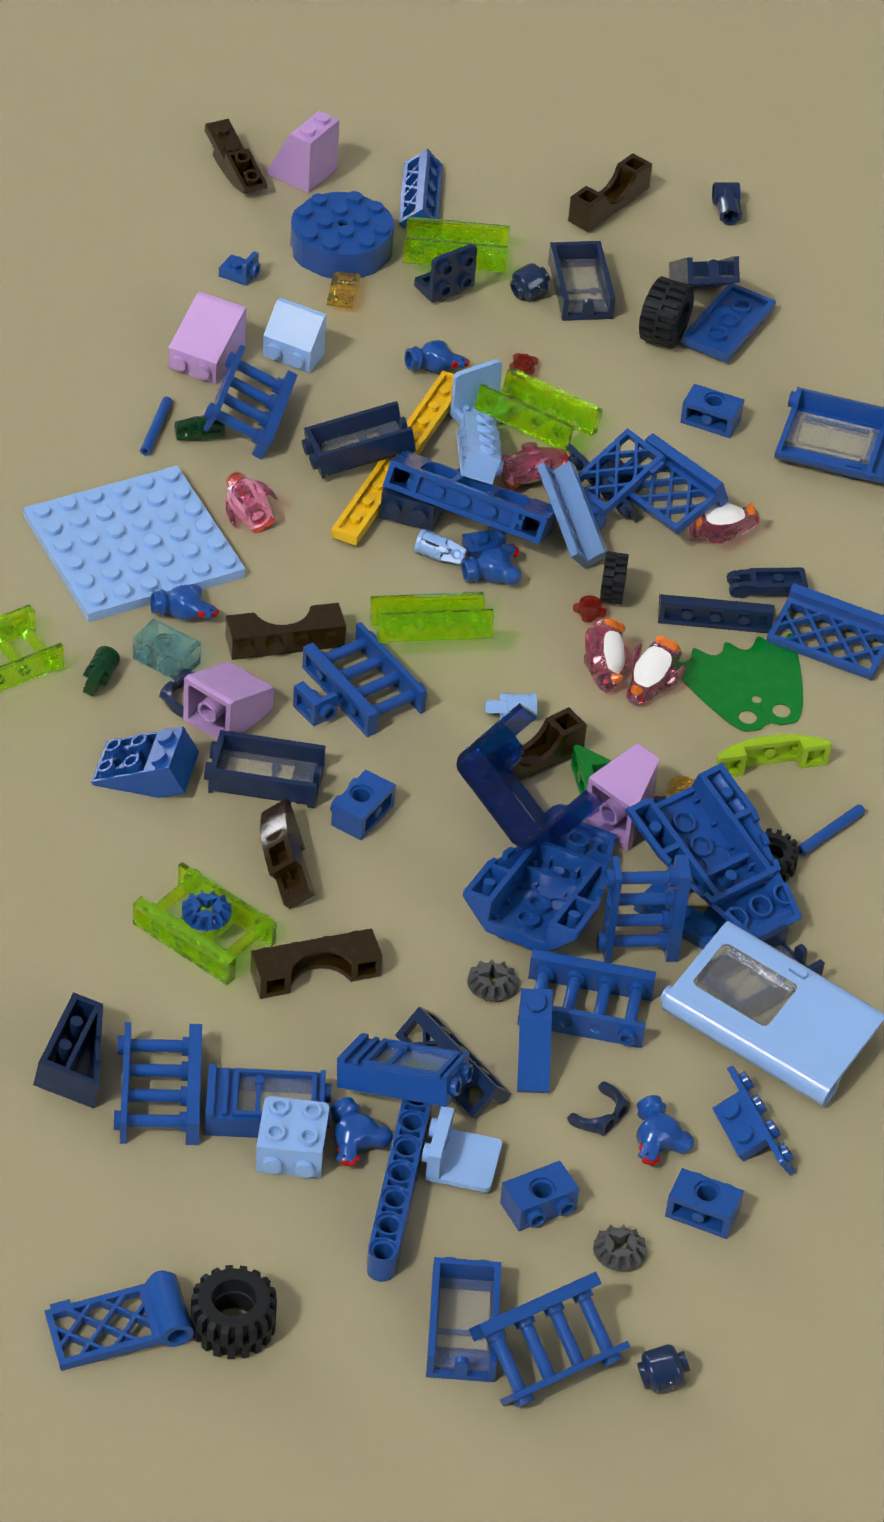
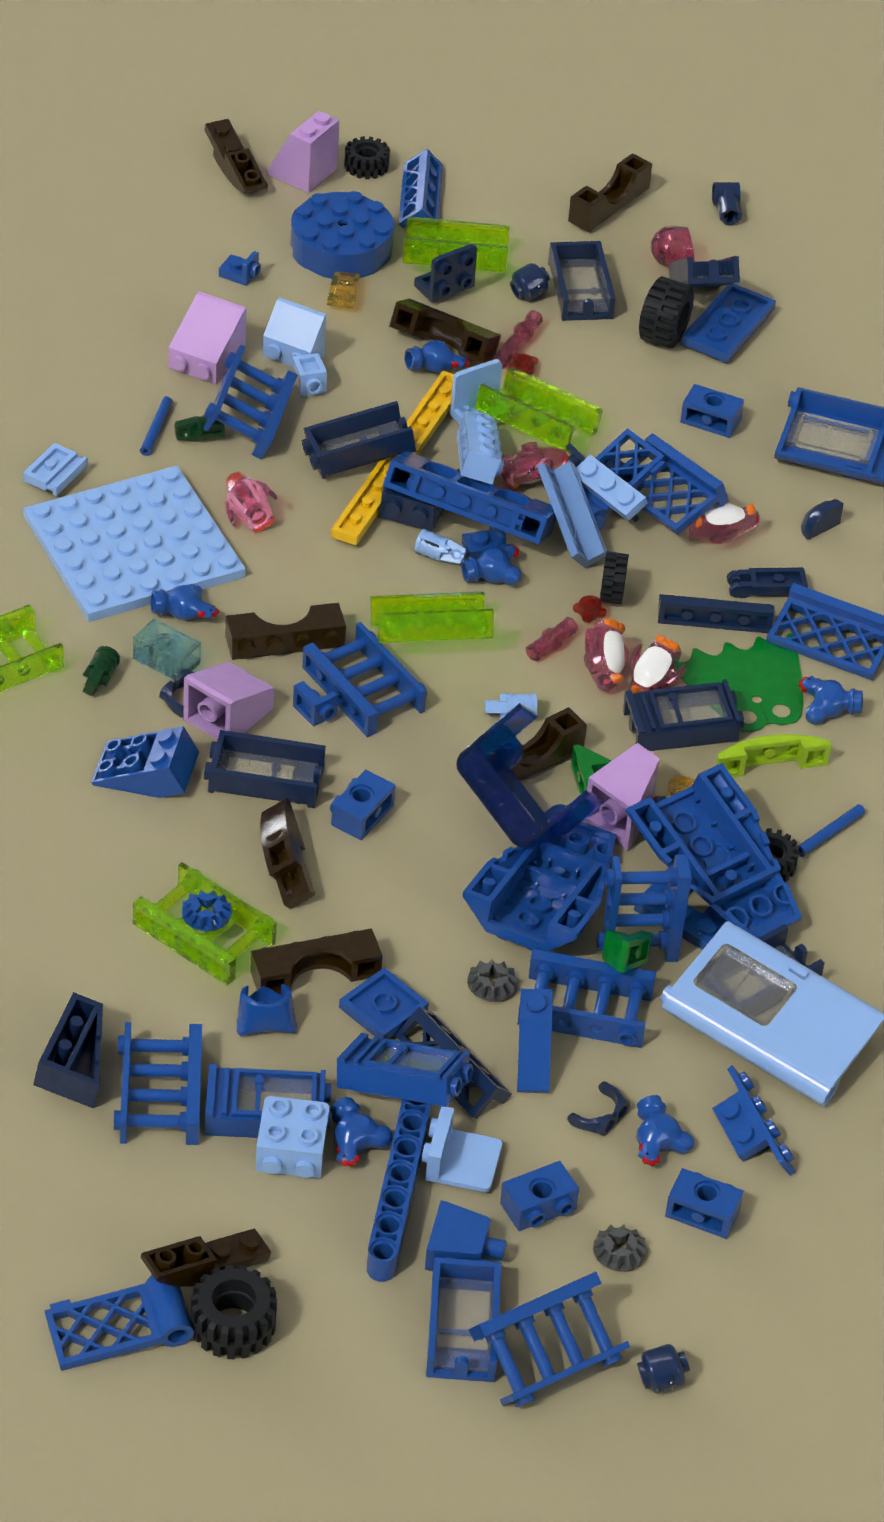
none -> light blue plate [23,443,88,496]
none -> dark brown slope [140,1228,271,1287]
none -> blue hair [237,984,297,1036]
none -> light blue bracket [293,353,327,397]
none -> blue plate [339,967,429,1041]
none -> black tyre [344,136,390,179]
none -> dark brown arch [389,298,501,363]
none -> blue torso [425,1200,507,1271]
none -> clear pink pin [492,310,543,369]
none -> clear pink pin [526,617,578,661]
none -> light blue plate [576,454,648,521]
none -> green slope [602,929,653,973]
none -> dark blue door [623,679,744,751]
none -> clear pink helmet [651,225,695,267]
none -> blue animal [798,676,863,724]
none -> dark blue brick [801,499,844,540]

